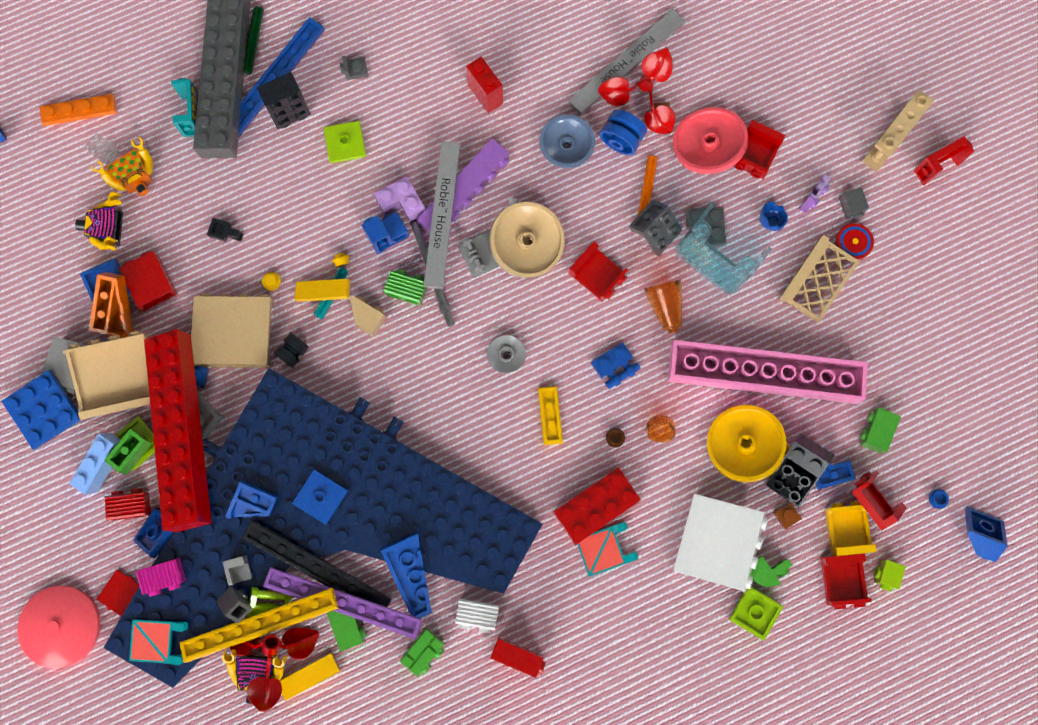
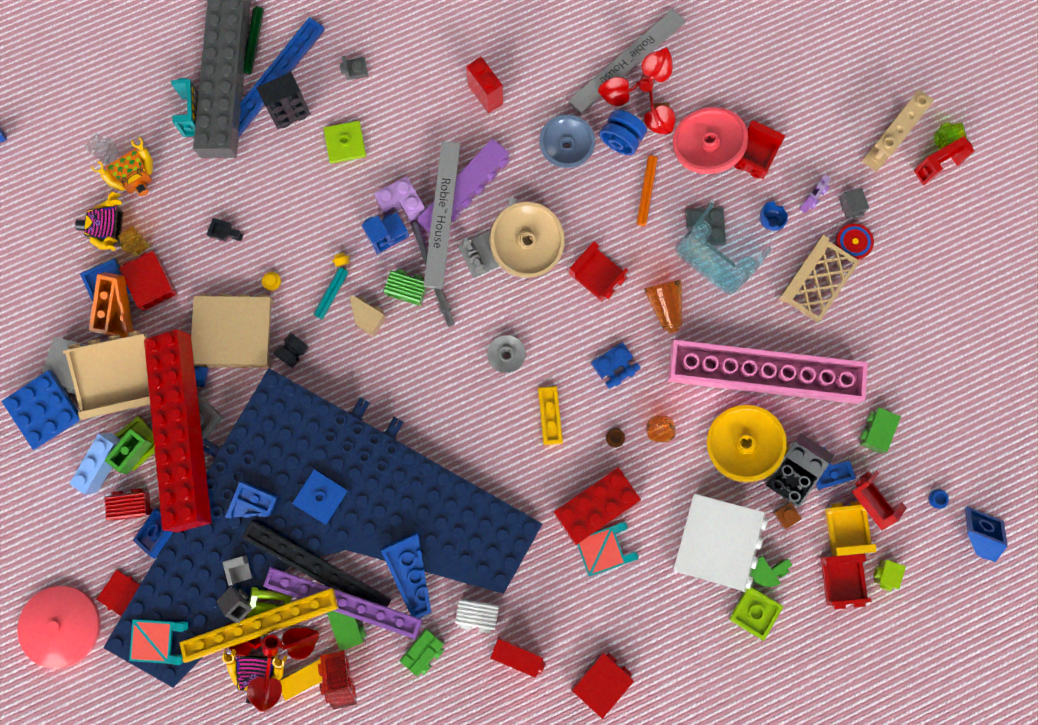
orange plate [39,94,117,126] -> none
dark pink brick [136,558,186,597] -> none
yellow tile [294,279,351,302] -> none
flat silver bracket [629,200,682,256] -> none
none -> clear yellow brick [117,225,151,257]
none -> clear red brick [318,650,357,710]
none -> red brick [571,652,634,719]
none -> clear neon green brick [934,122,968,150]

